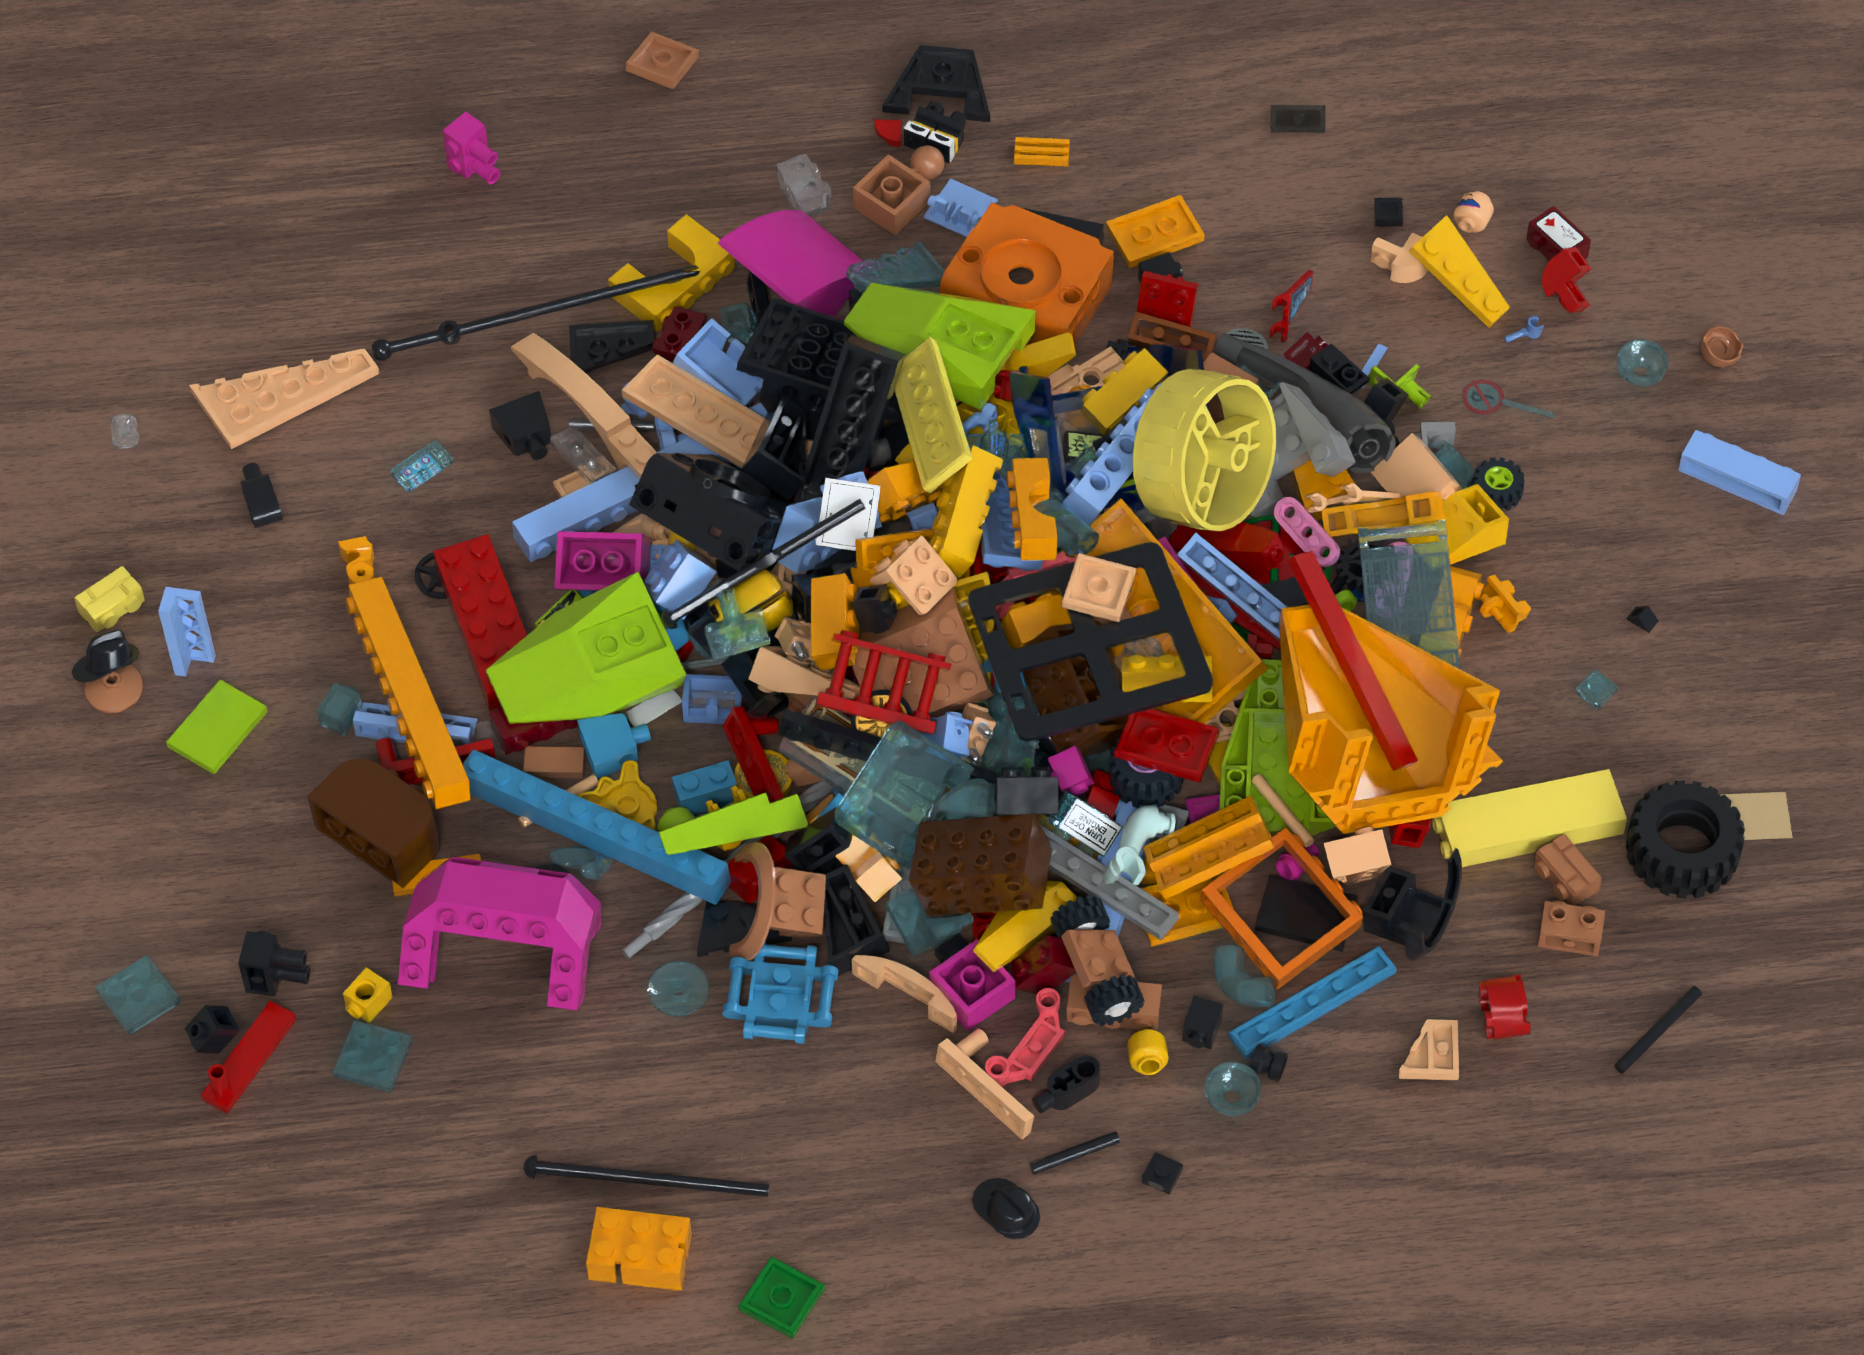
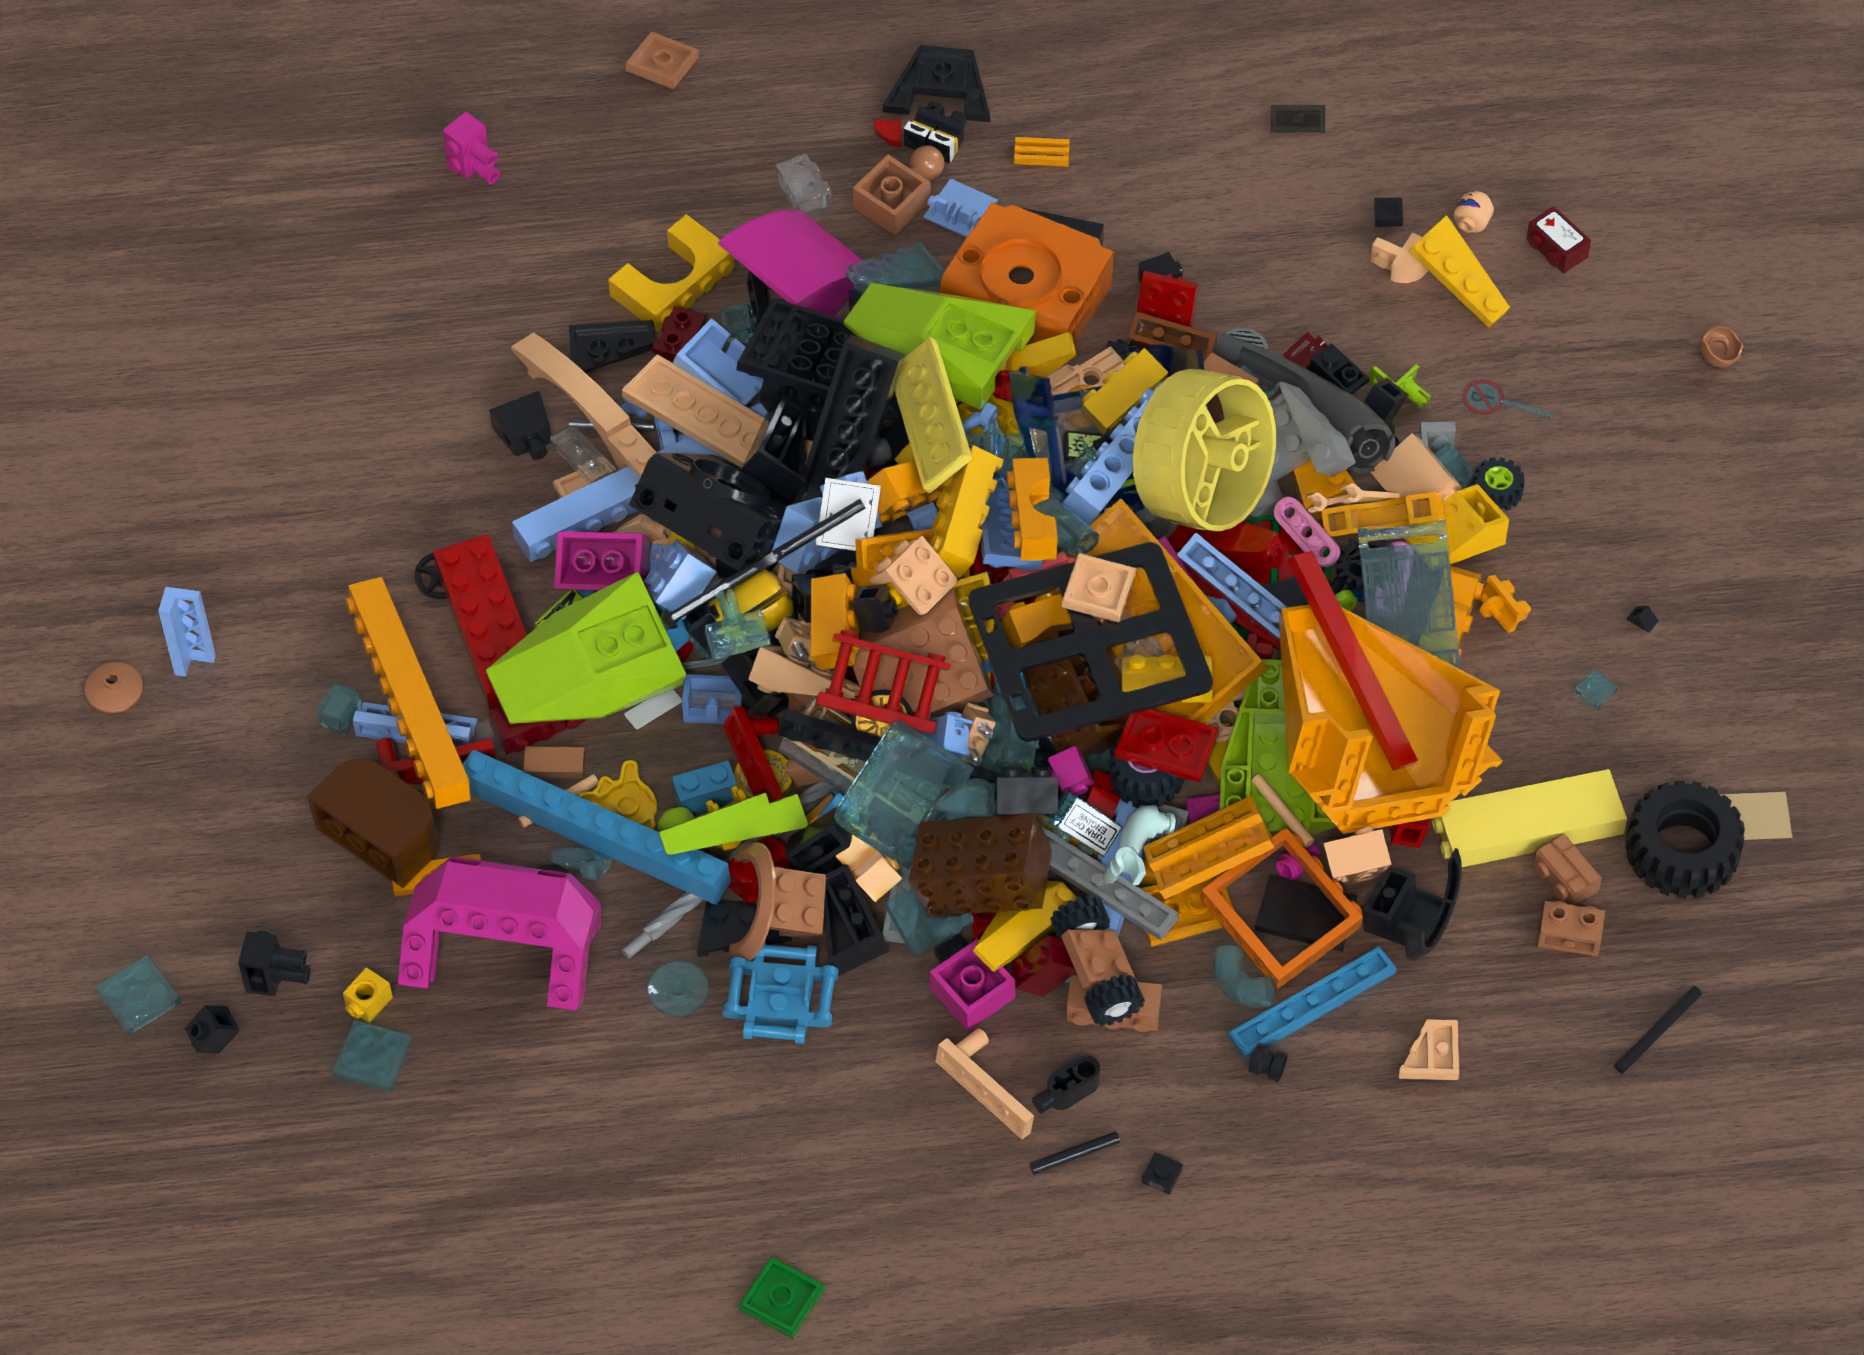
black piece [72,629,139,682] -> none
light yellow brick [74,566,145,632] -> none
clear wheel [109,414,140,449] -> none
lime tile [166,679,268,774] -> none
light nougat wing [189,348,379,450] -> none
red piece [201,1001,296,1114] -> none
black piece [240,463,283,528] -> none
light orange leg [338,536,375,585] -> none
black bar [372,265,700,361] -> none
clear light blue tile [390,440,454,493] -> none
black bar [523,1155,769,1197] -> none
dark azure torso [577,713,651,780] -> none
light orange piece [586,1207,692,1291] -> none
light nougat slope [852,955,957,1033] -> none
black piece [972,1178,1040,1239] -> none
coral plate [985,988,1065,1087] -> none
light orange plate [1106,195,1205,269] -> none
yellow head [1127,1029,1169,1075] -> none
black brick [1182,996,1223,1049] -> none
clear light blue piece [1205,1062,1261,1116] -> none
red flag [1270,270,1313,343] -> none
light blue piece [1361,344,1388,388] -> none
red brick [1478,974,1531,1040] -> none
medium blue hand [1504,316,1544,343] -> none
red brick [1542,247,1592,313] -> none
clear light blue piece [1617,339,1669,386] -> none
light blue brick [1678,430,1801,515] -> none

